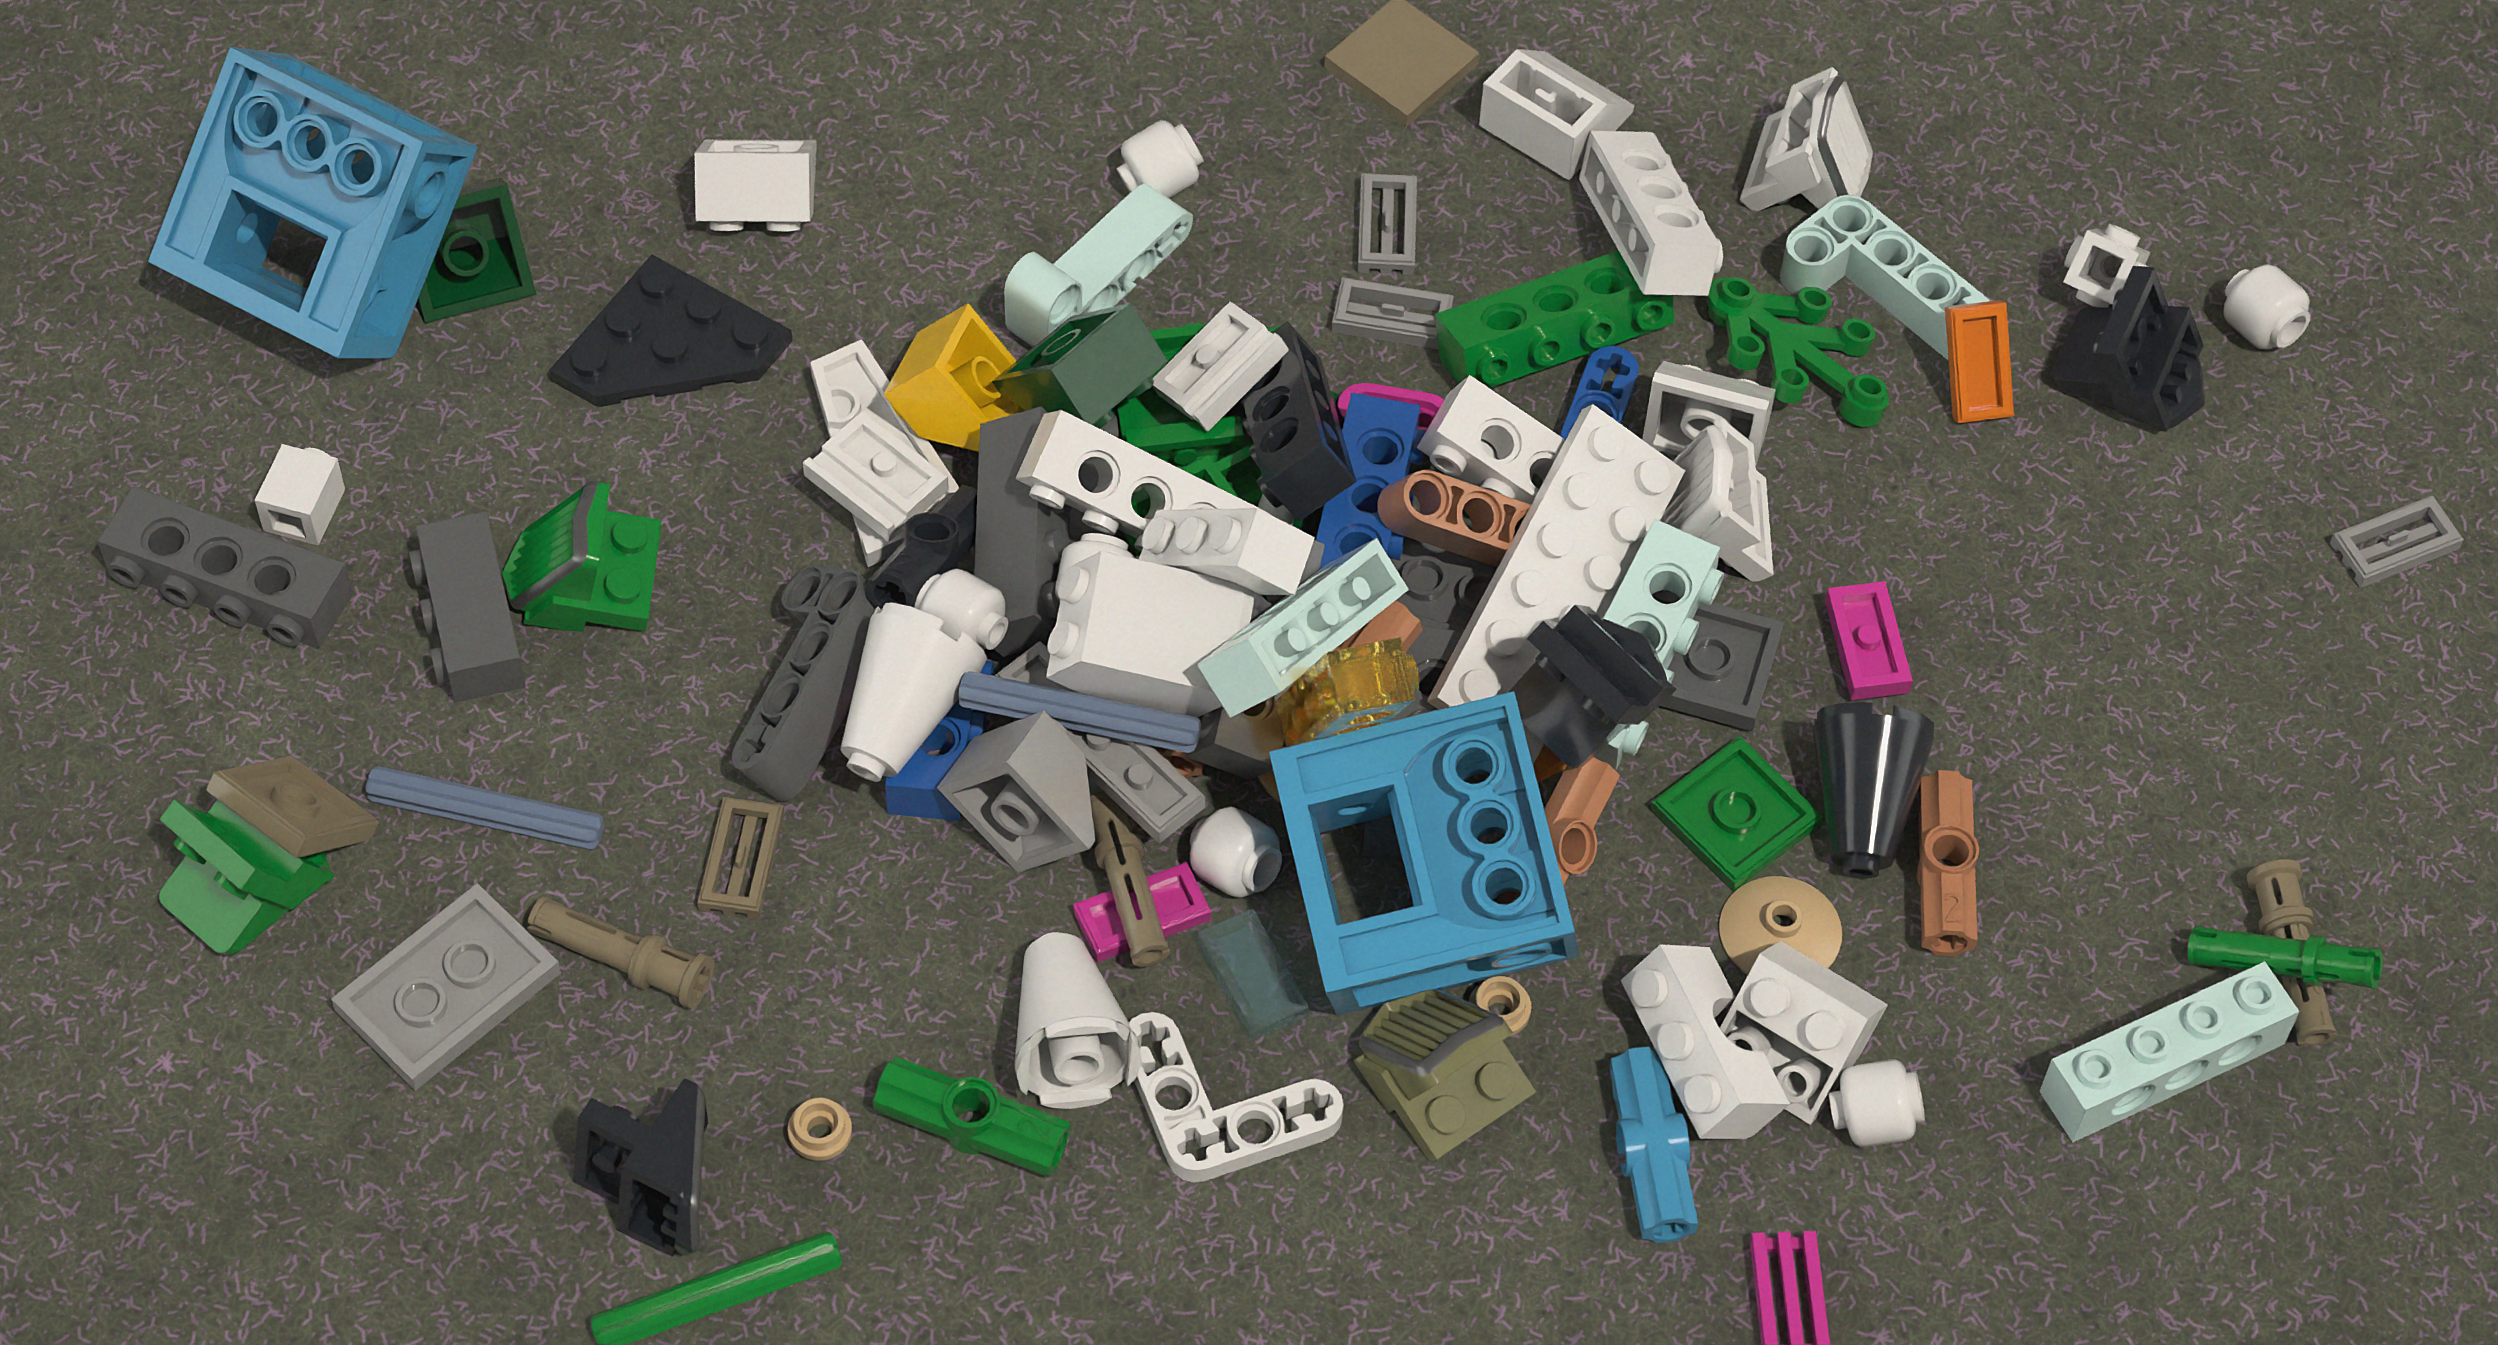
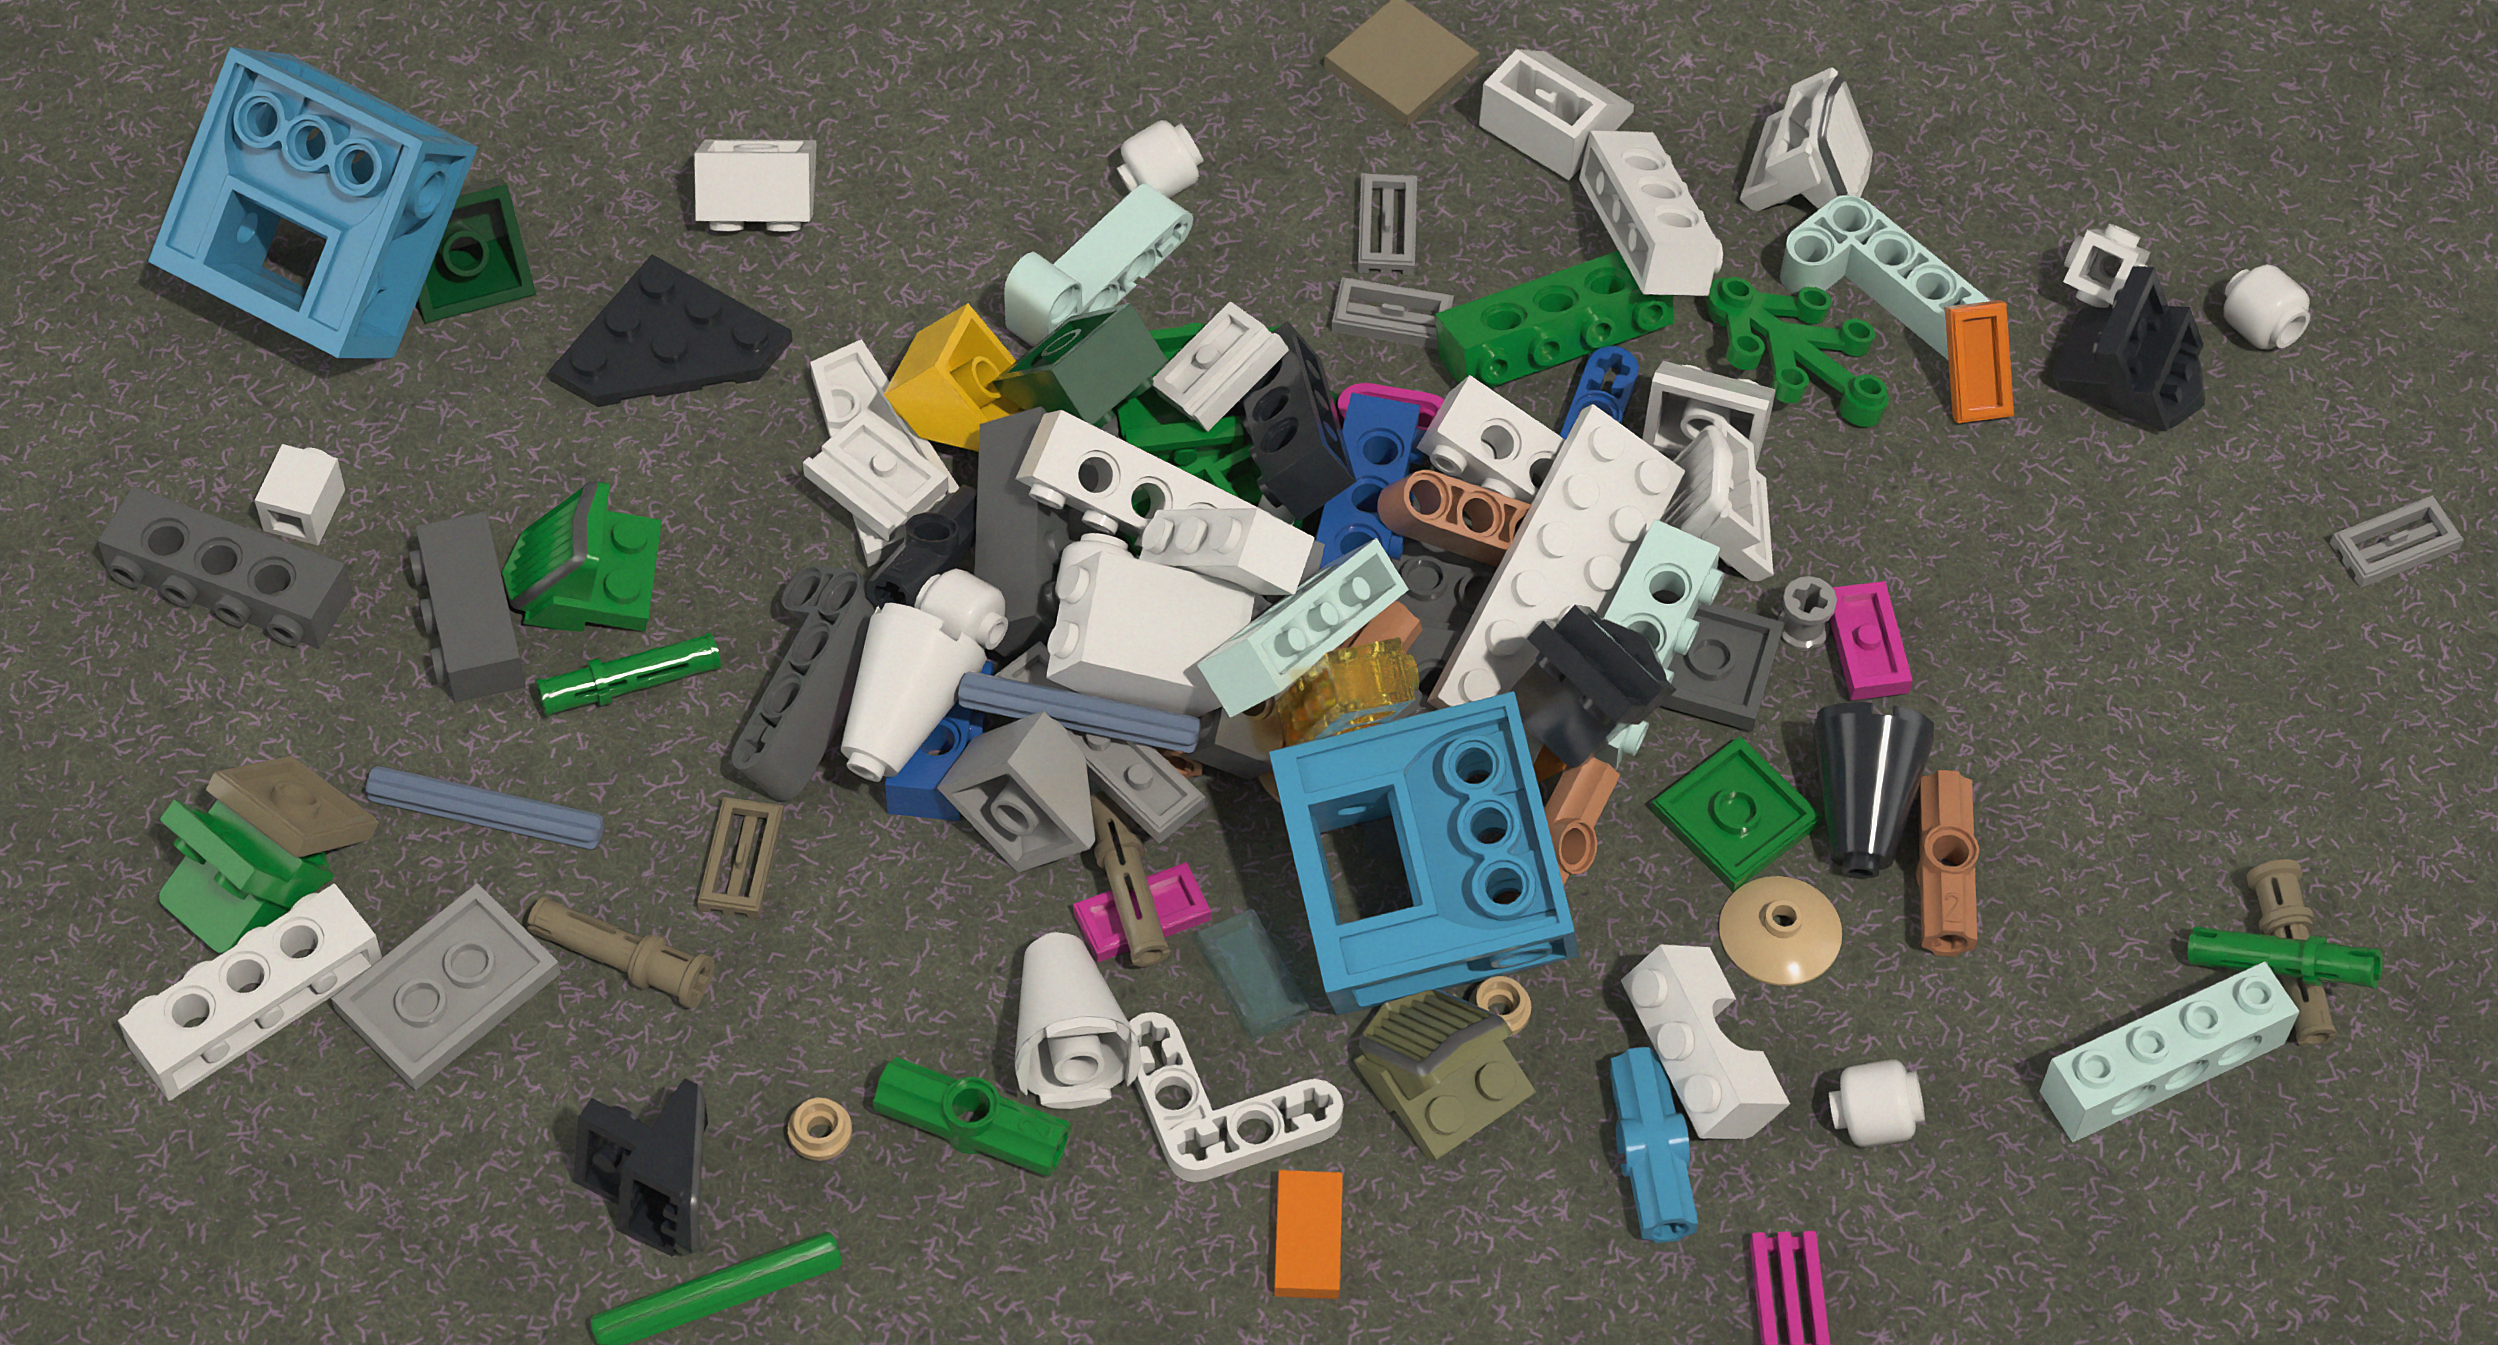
white head [1190,807,1282,898] -> none
white slope [1720,941,1888,1125] -> none
none -> white brick [118,883,382,1101]
none -> green pin [535,632,721,717]
none -> orange tile [1274,1170,1343,1299]
none -> light grey bush [1778,576,1837,651]

